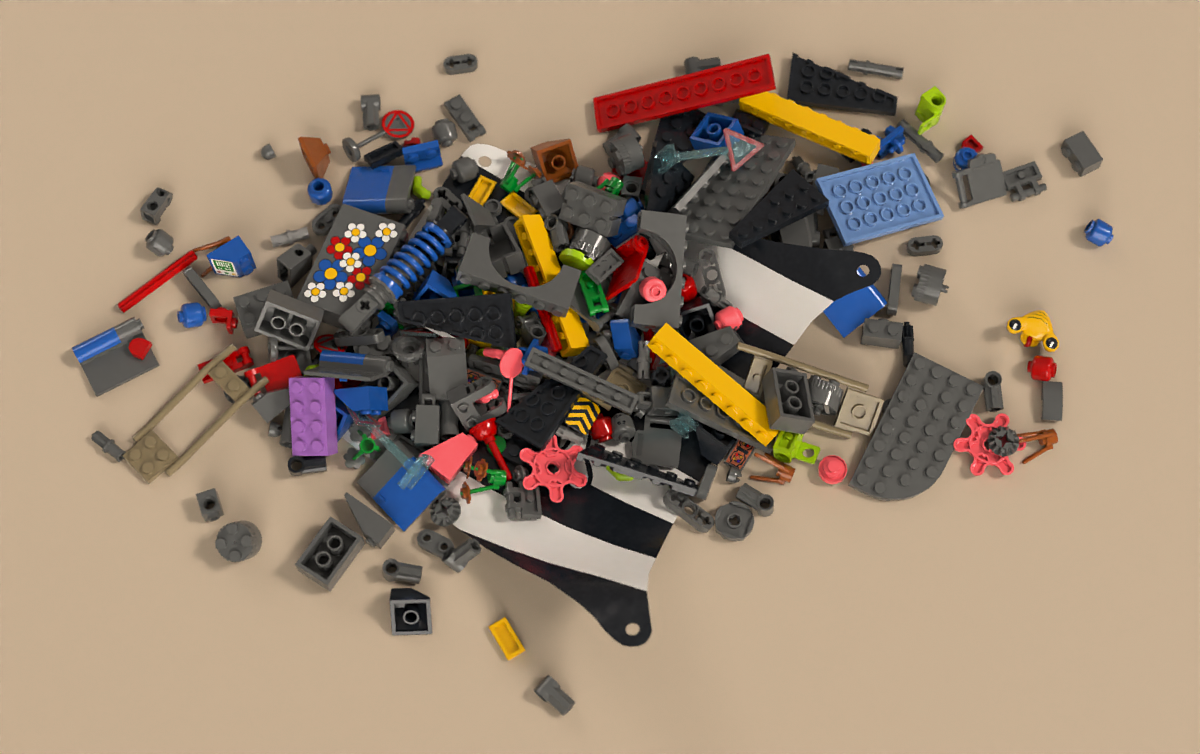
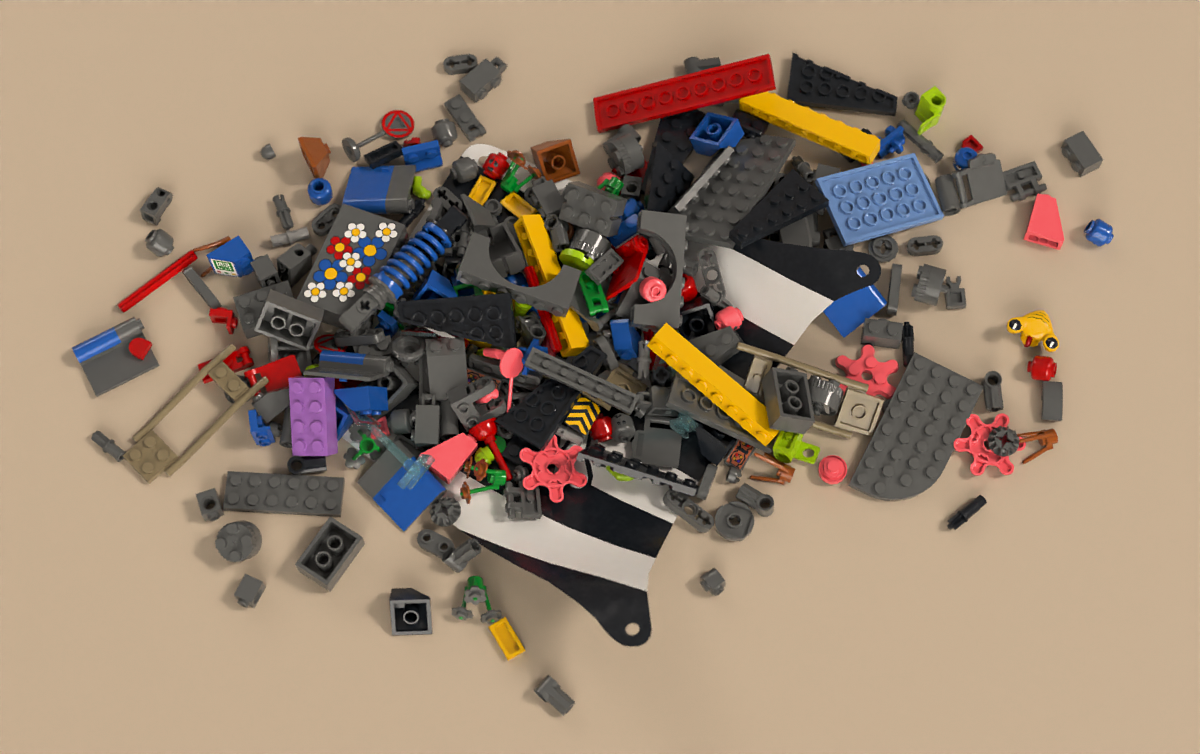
blue head [177,302,207,328] -> none
dark grey slope [344,492,395,549] -> none
dark grey piece [361,94,381,131] -> none
dark grey piece [382,559,423,584] -> none
dark grey head [570,165,598,187] -> none
clear light blue piece [655,128,765,173] -> none
dark grey pin [848,59,904,79] -> none
none -> dark grey plate [223,471,345,517]
none -> dark grey brick [234,574,266,608]
none -> blue bracket [248,409,276,446]
none -> dark grey brick [250,254,281,288]
none -> dark grey axle [272,194,294,230]
none -> dark grey plant [451,576,502,624]
none -> dark grey brick [460,57,507,103]
none -> lime plate [475,446,495,465]
none -> red head [482,152,509,181]
none -> dark grey plate [700,568,725,596]
none -> coral plate [835,344,899,399]
none -> dark grey gear [868,235,898,263]
none -> dark grey plate [902,92,920,109]
none -> dark grey pin [935,174,961,216]
none -> dark grey plate [945,276,966,309]
none -> black piece [947,495,987,530]
none -> coral slope [1023,193,1064,250]

